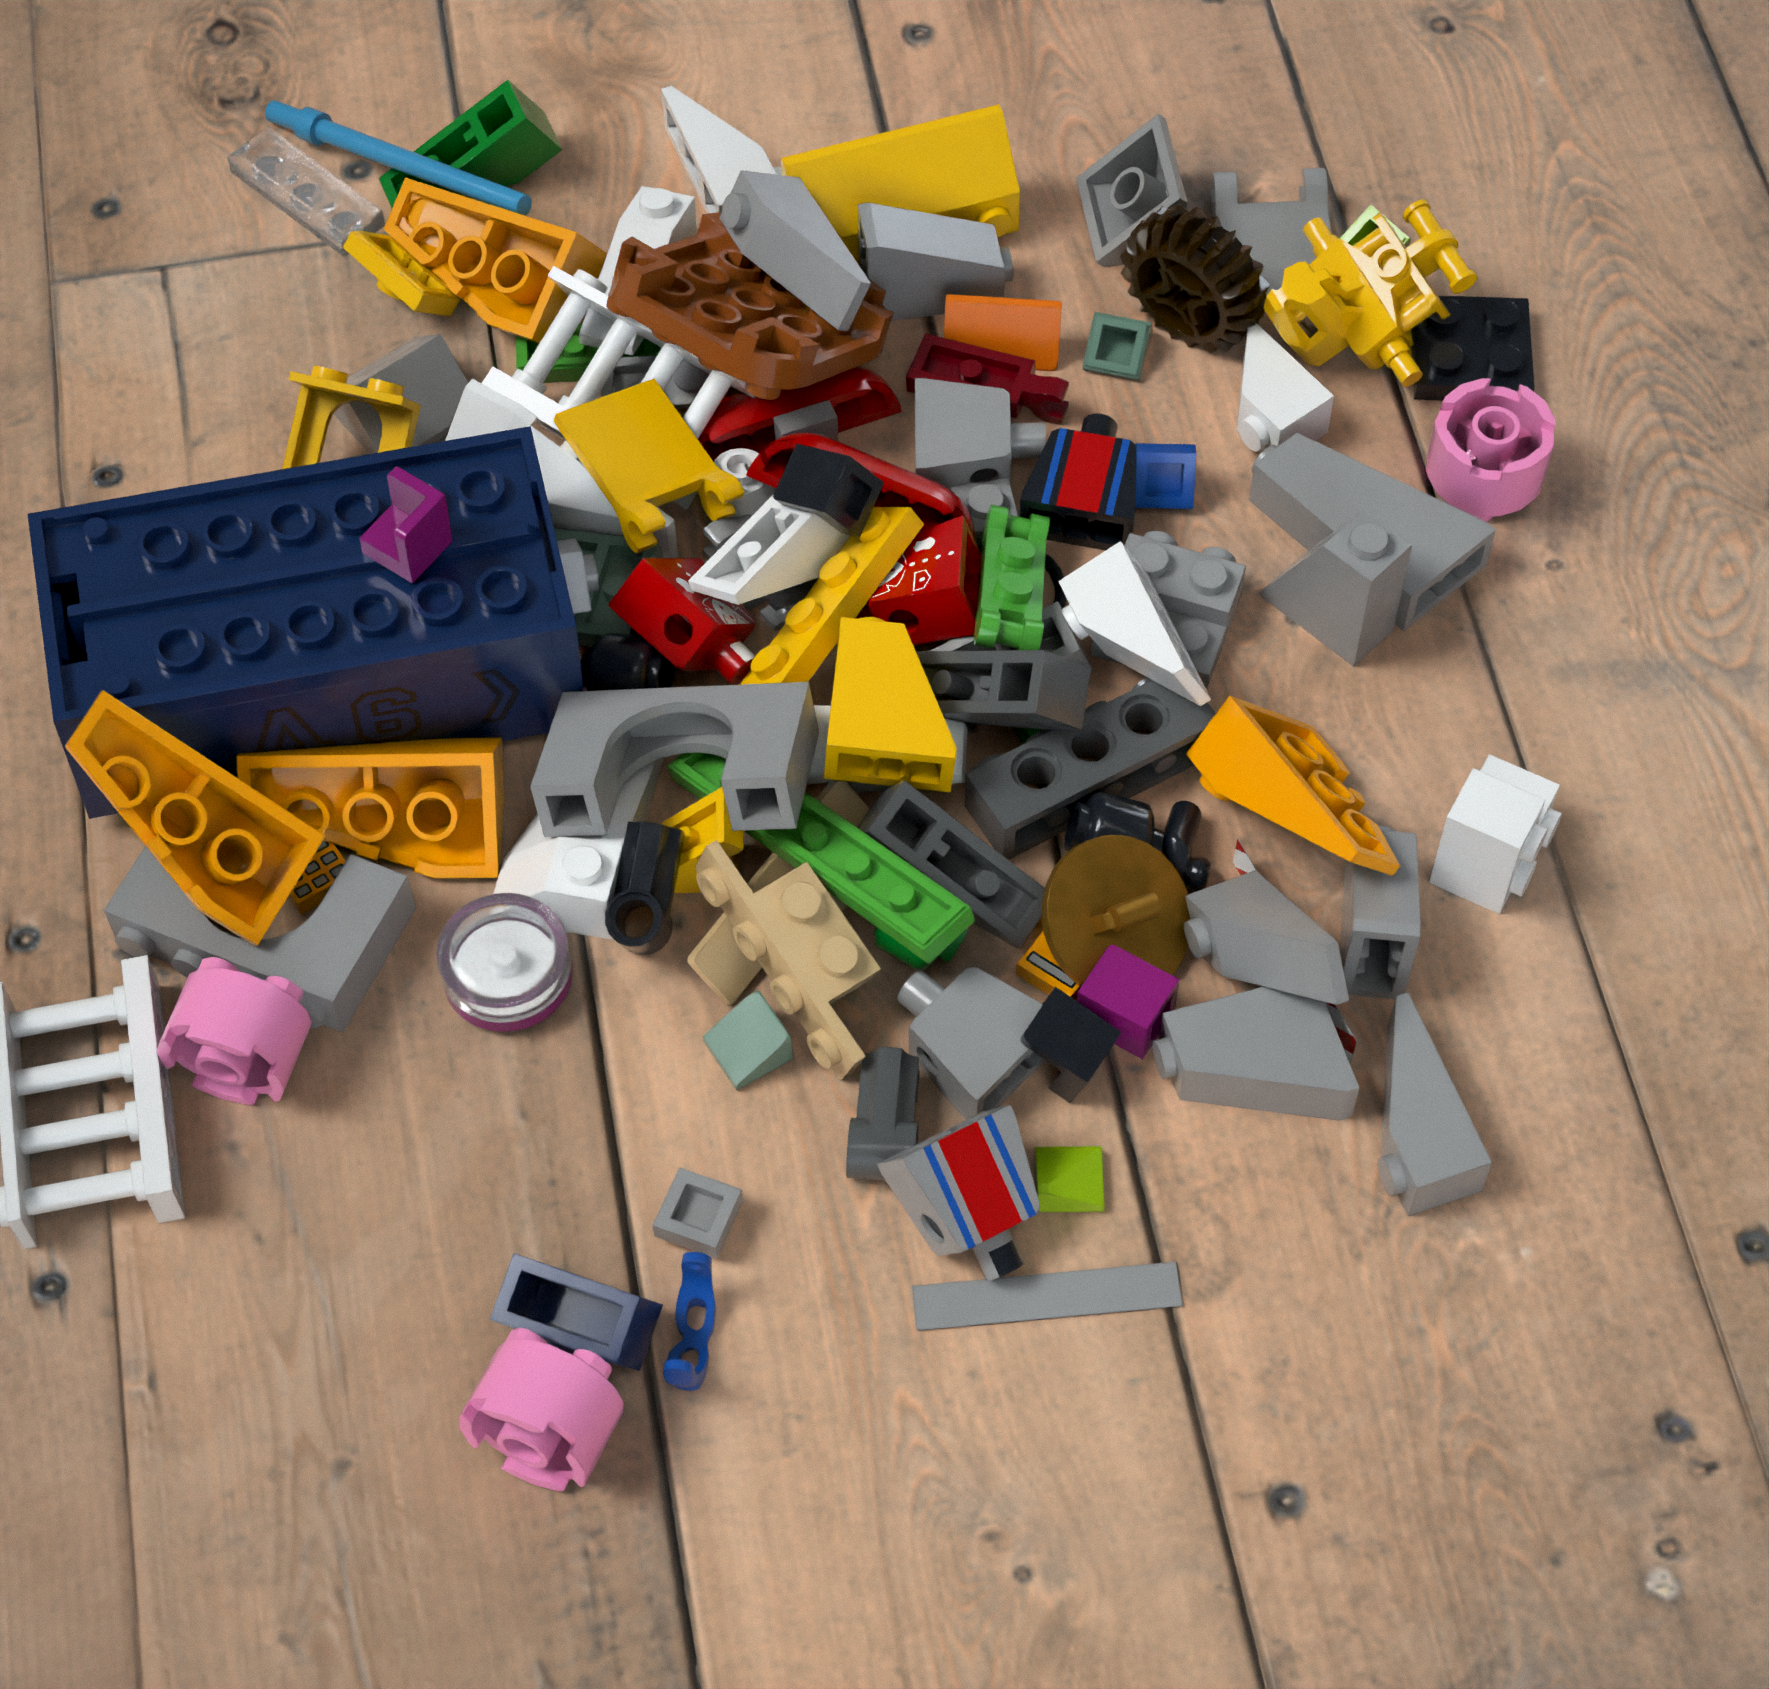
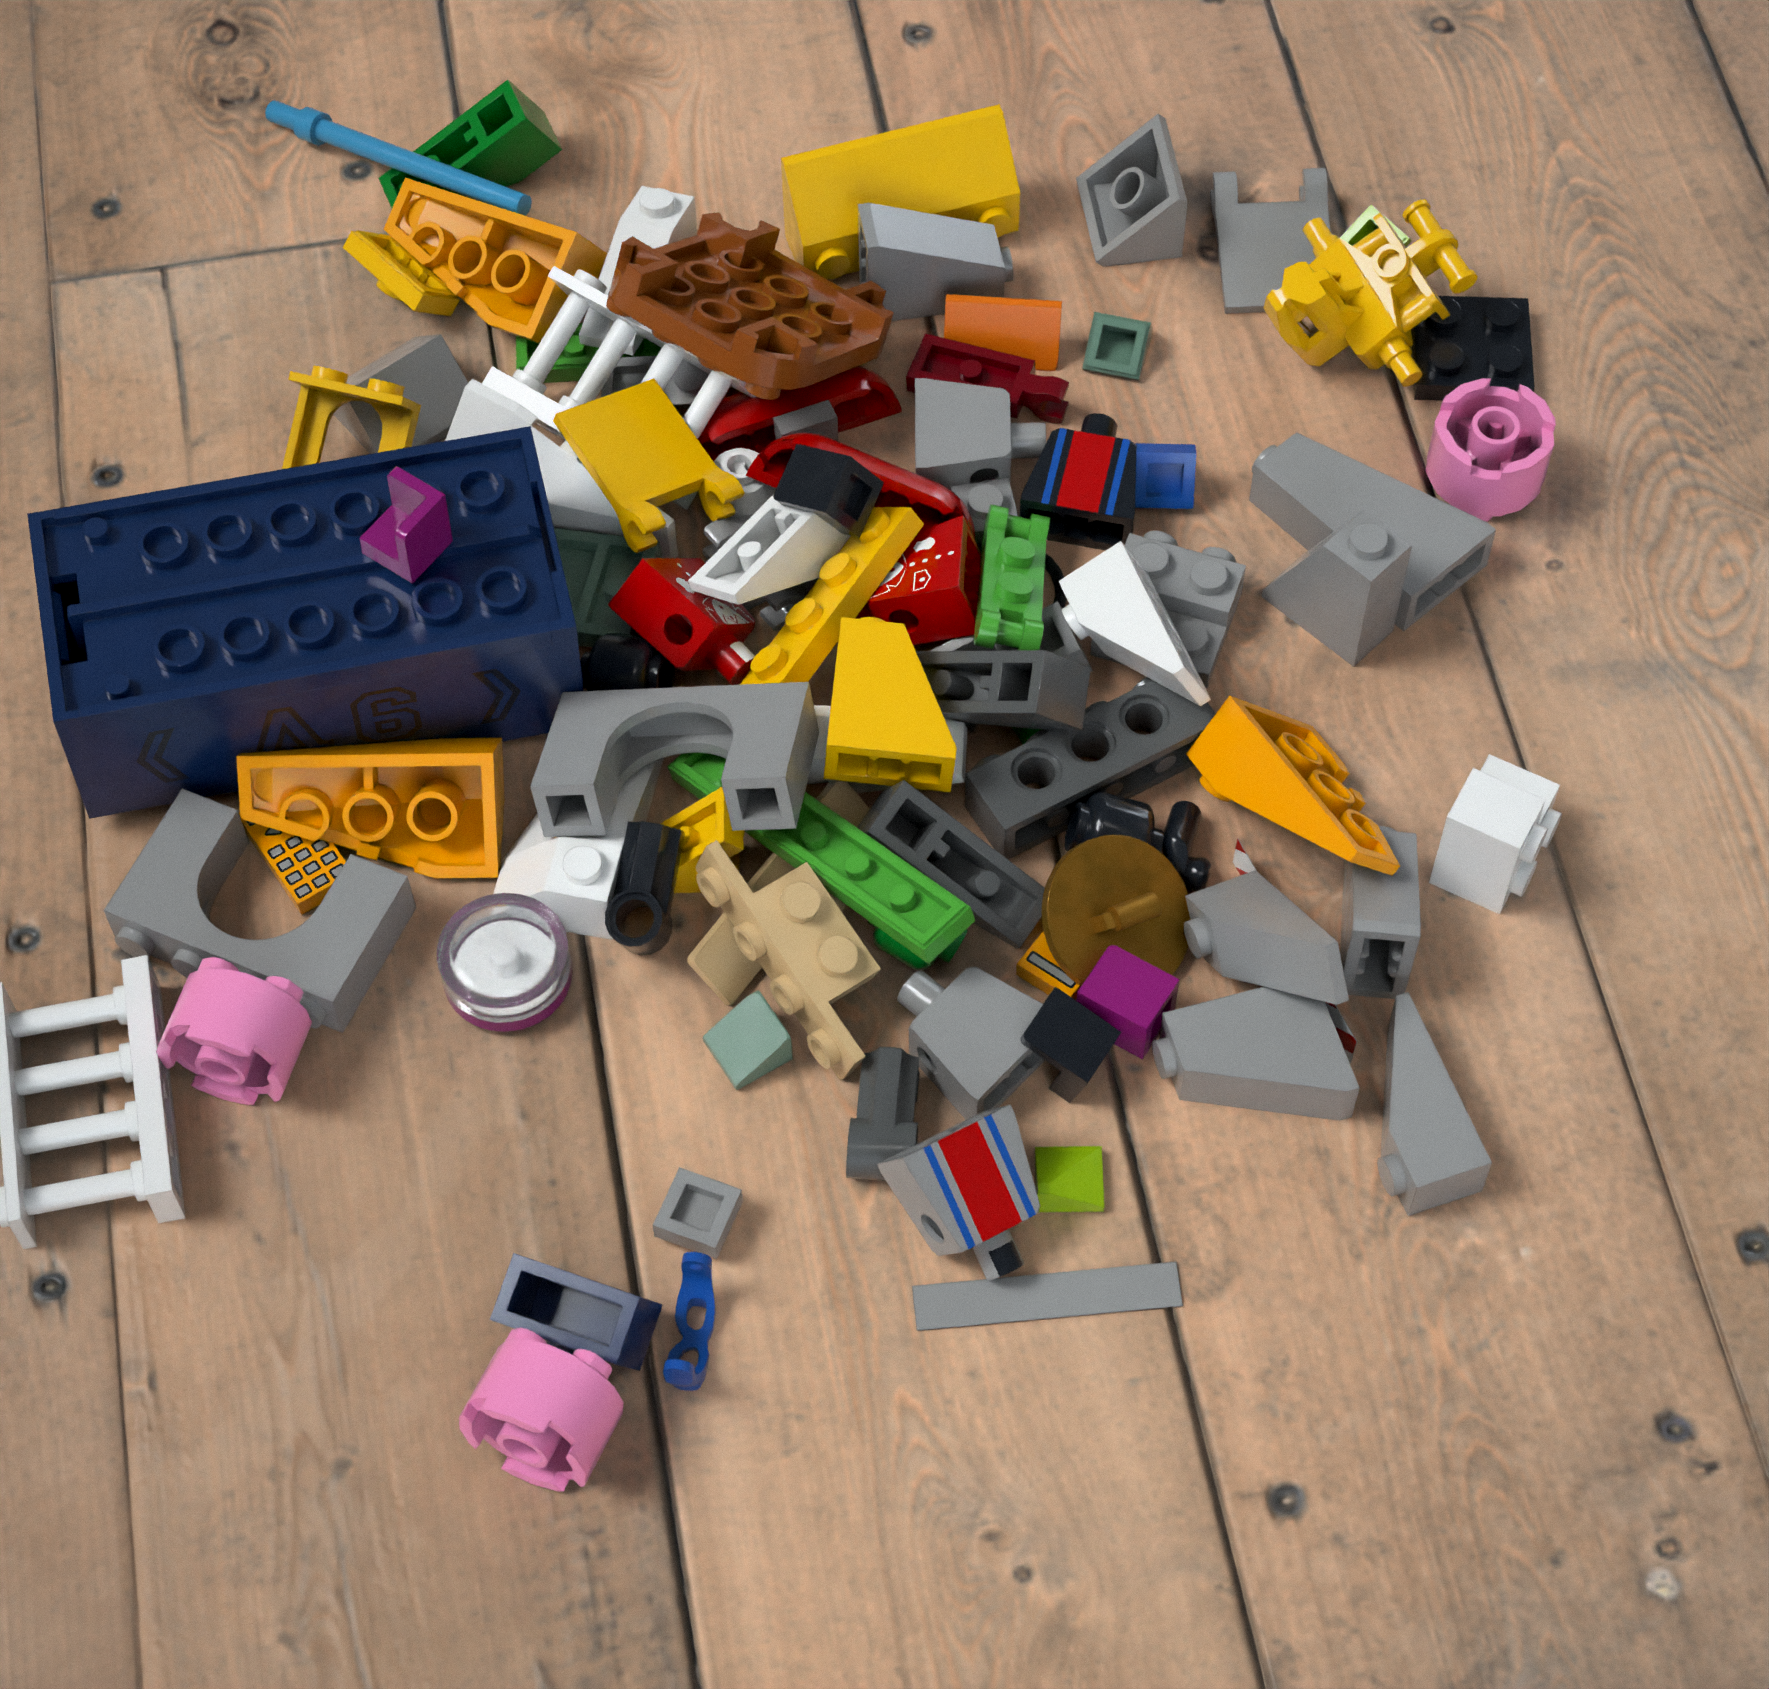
light orange wedge [64,690,326,946] -> none
clear plate [227,126,385,257] -> none
light grey plate [557,538,599,614] -> none
white slope [661,86,782,214] -> none
light grey slope [719,170,871,331] -> none
dark brown gear [1120,203,1270,353] -> none
white slope [1236,323,1334,453] -> none

